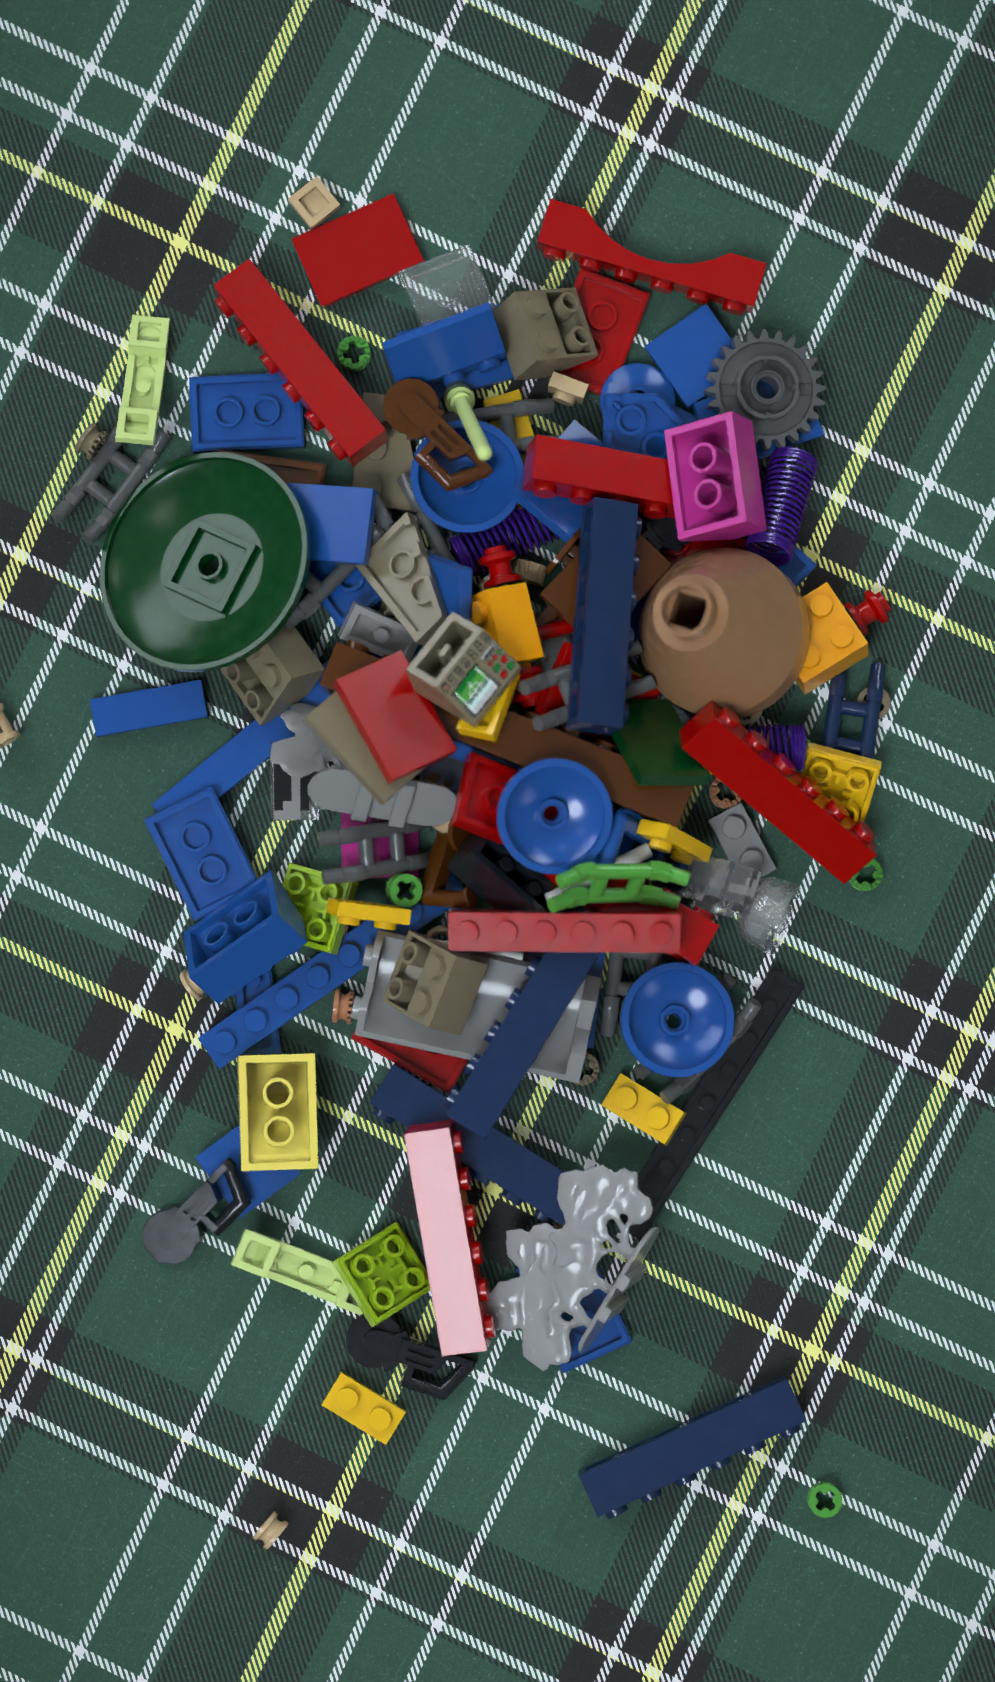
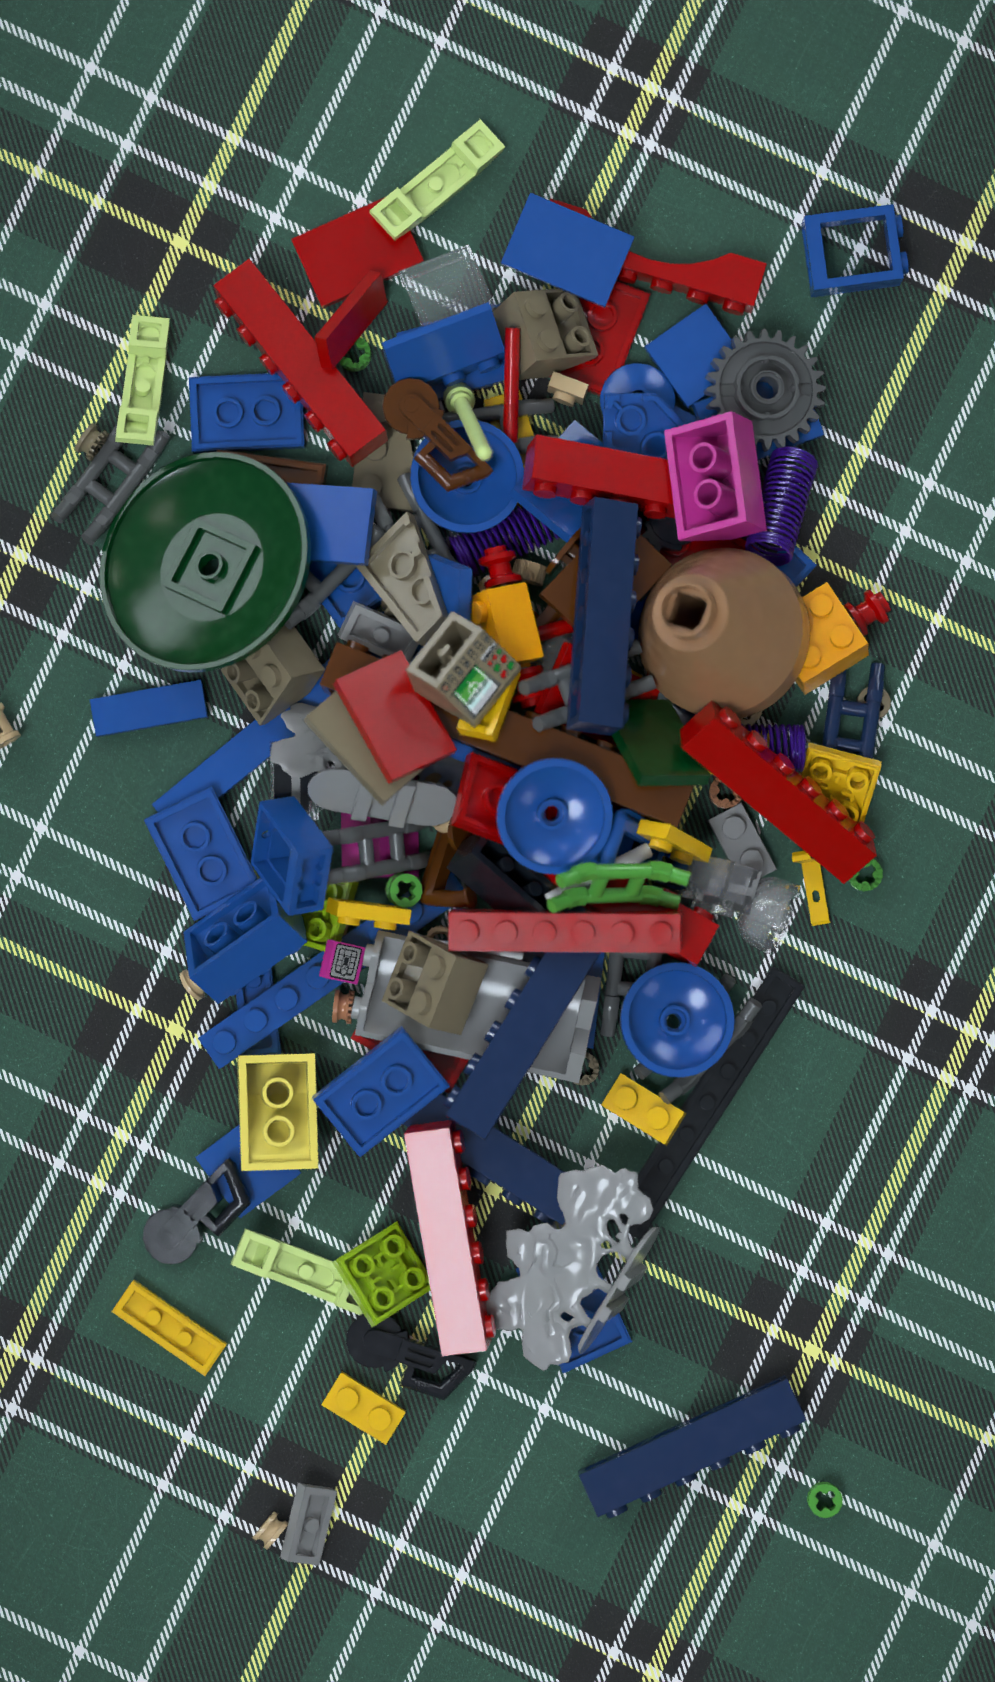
tan plate [288,176,341,230] -> none
none -> yellow tile [111,1279,227,1376]
none -> blue window [250,796,333,916]
none -> light grey plate [280,1483,337,1566]
none -> blue tile [312,1026,450,1157]
none -> red tile [314,271,387,370]
none -> tile [319,939,366,985]
none -> yellowish green slope [369,119,505,240]
none -> blue tile [501,193,635,308]
none -> red bar [503,327,520,443]
none -> yellow piece [792,851,831,926]
none -> blue window [801,204,909,297]

